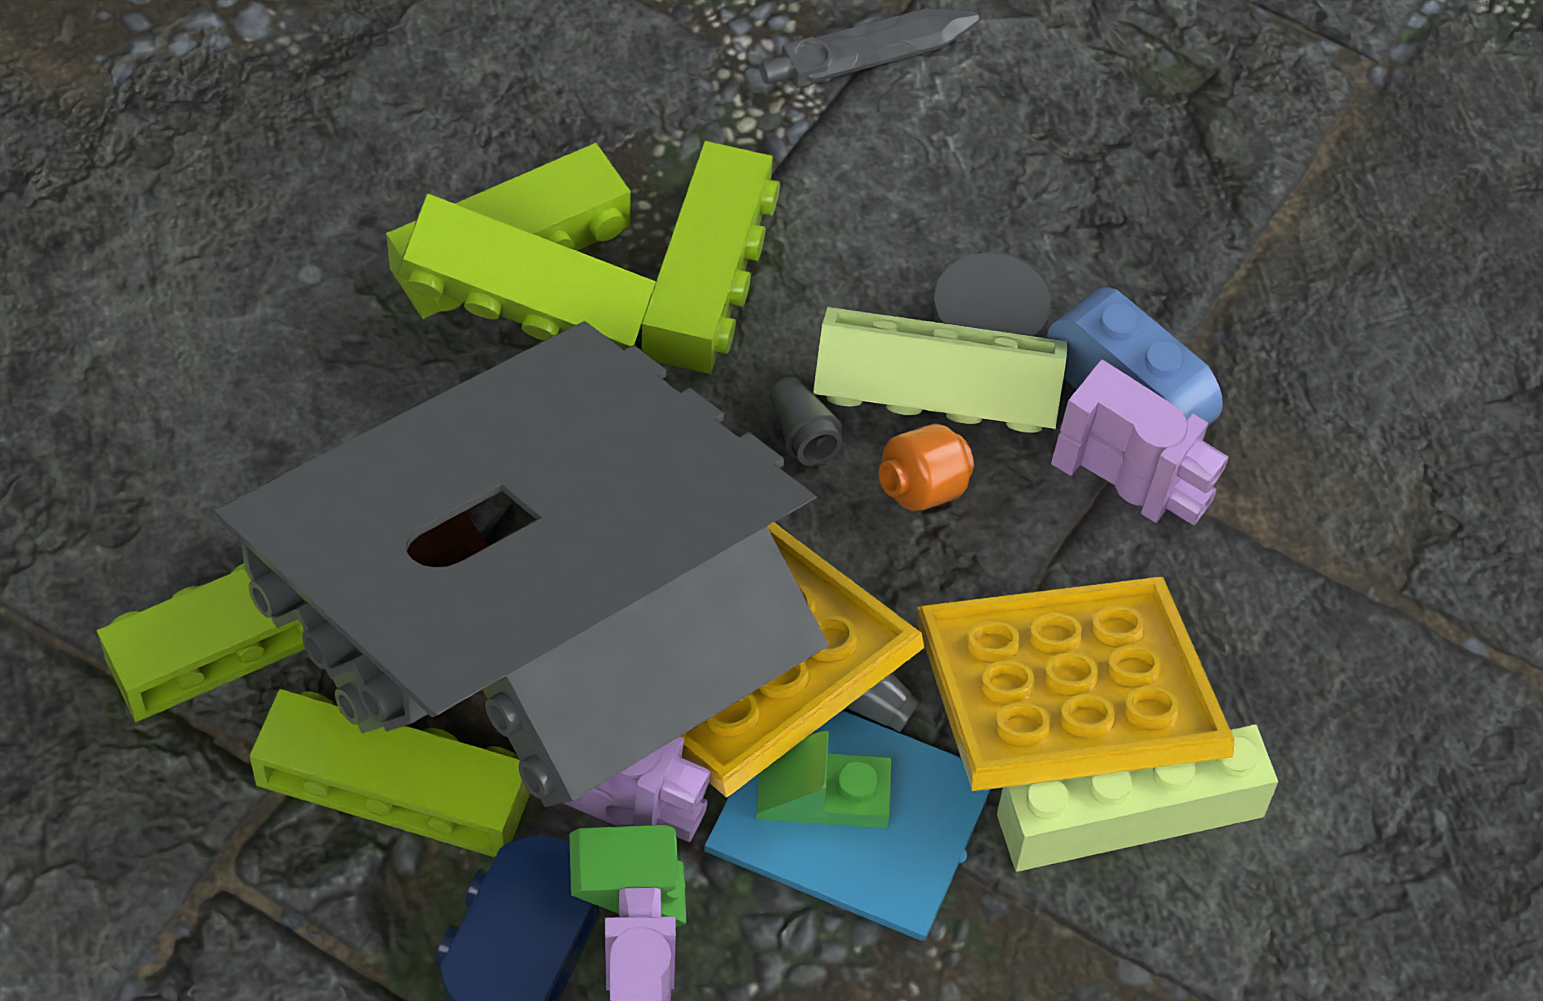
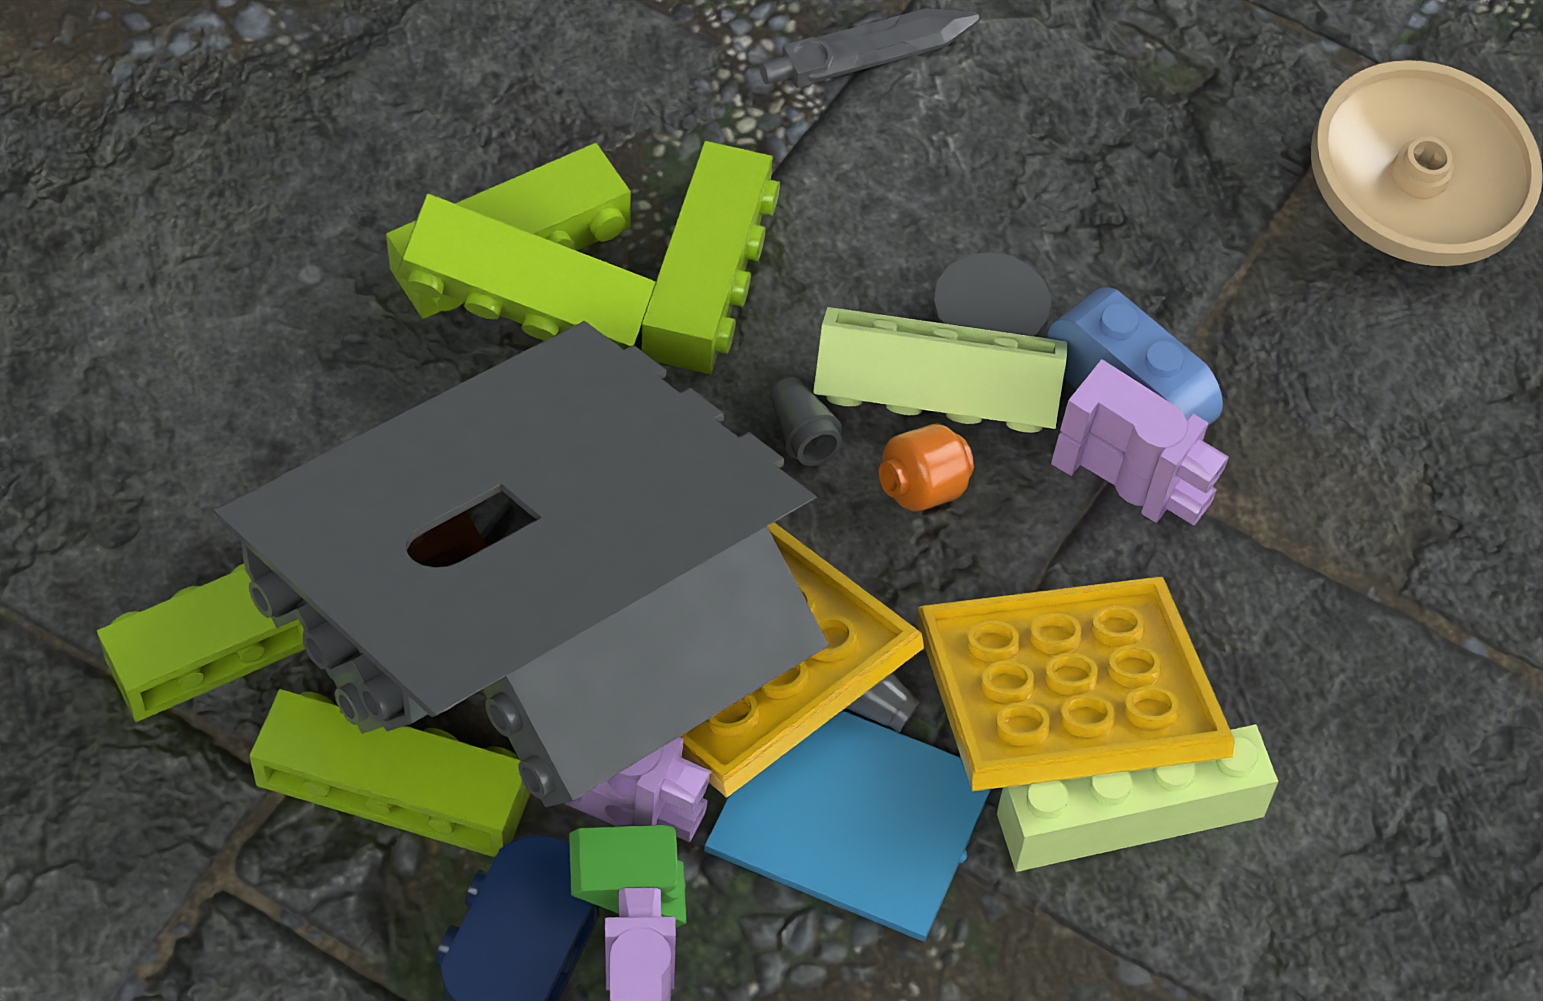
bright green slope [756,731,891,828] -> none
none -> tan dish [1311,60,1543,266]

